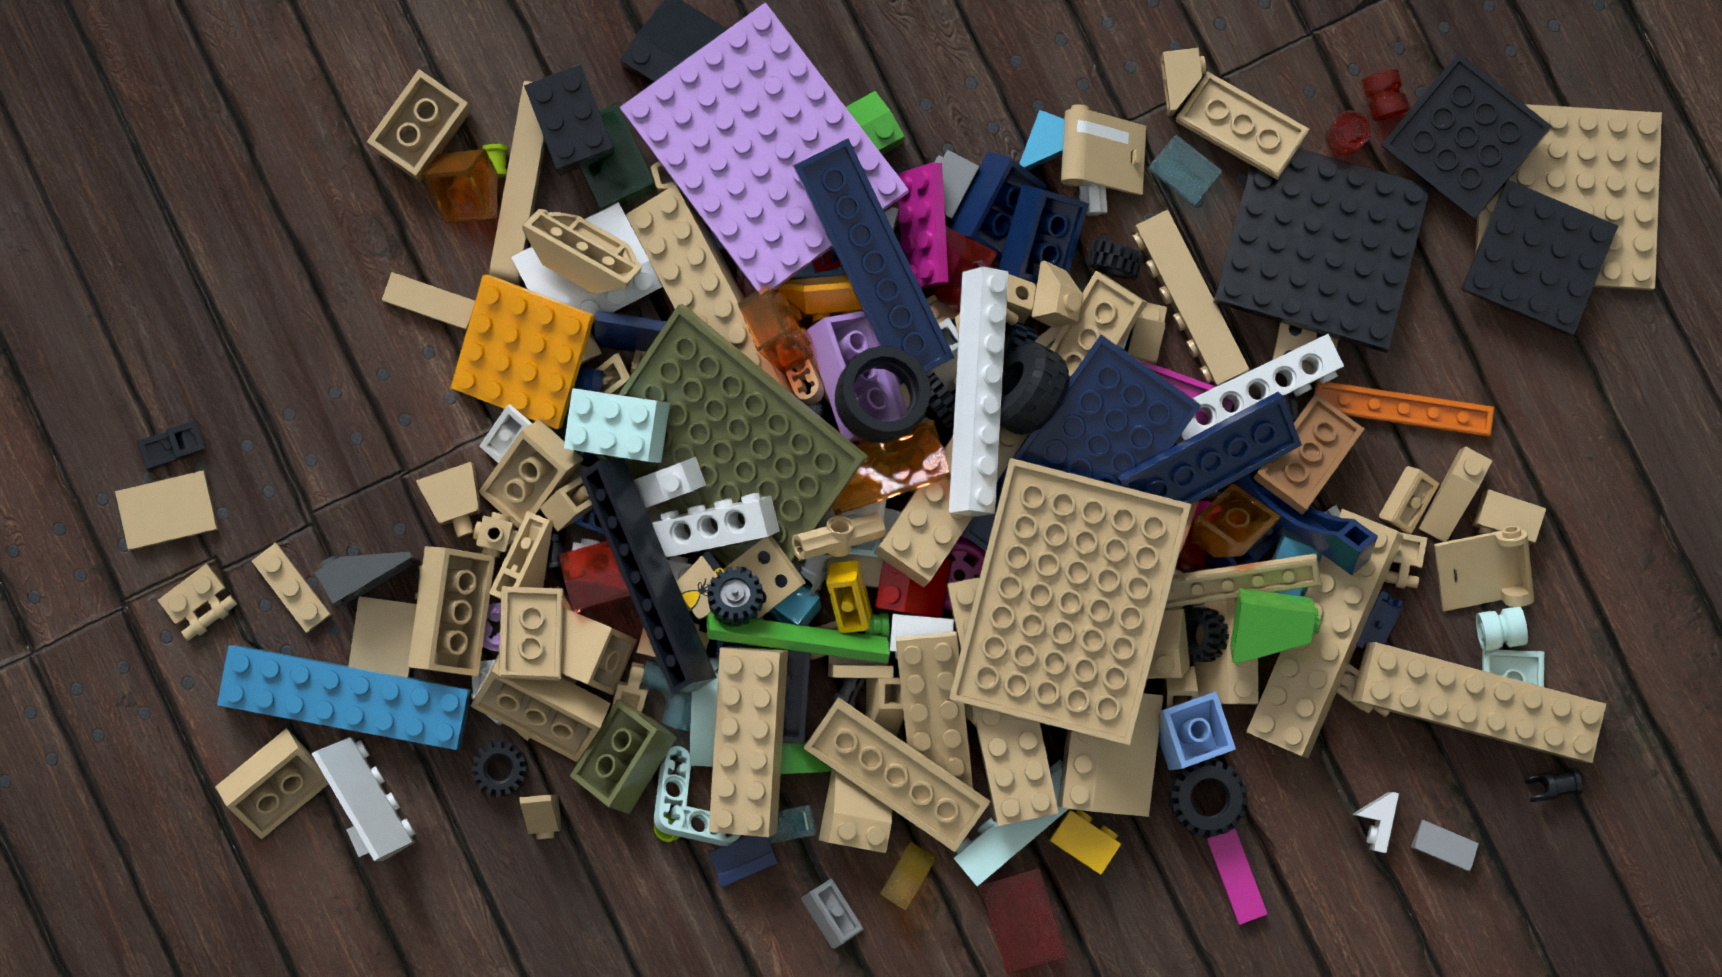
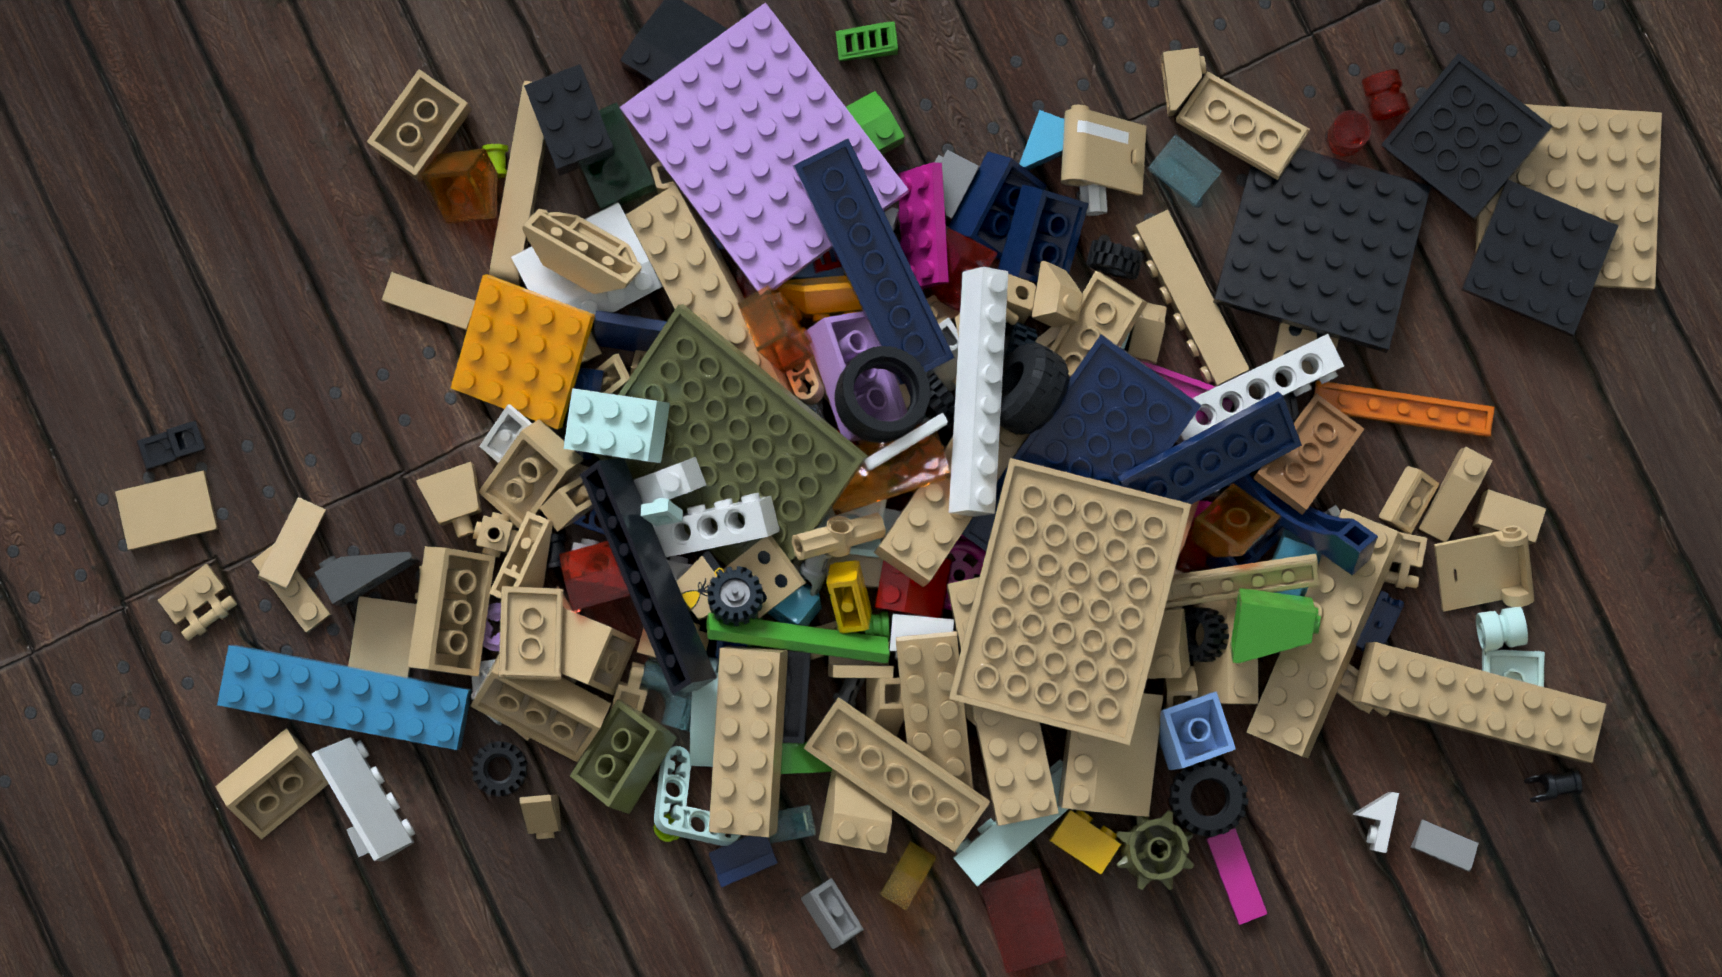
none -> tan tile [258,497,326,591]
none -> light aqua plate [641,498,683,526]
none -> bright green slope [835,21,898,61]
none -> white tile [863,413,948,471]
none -> olive brick [1116,810,1194,890]

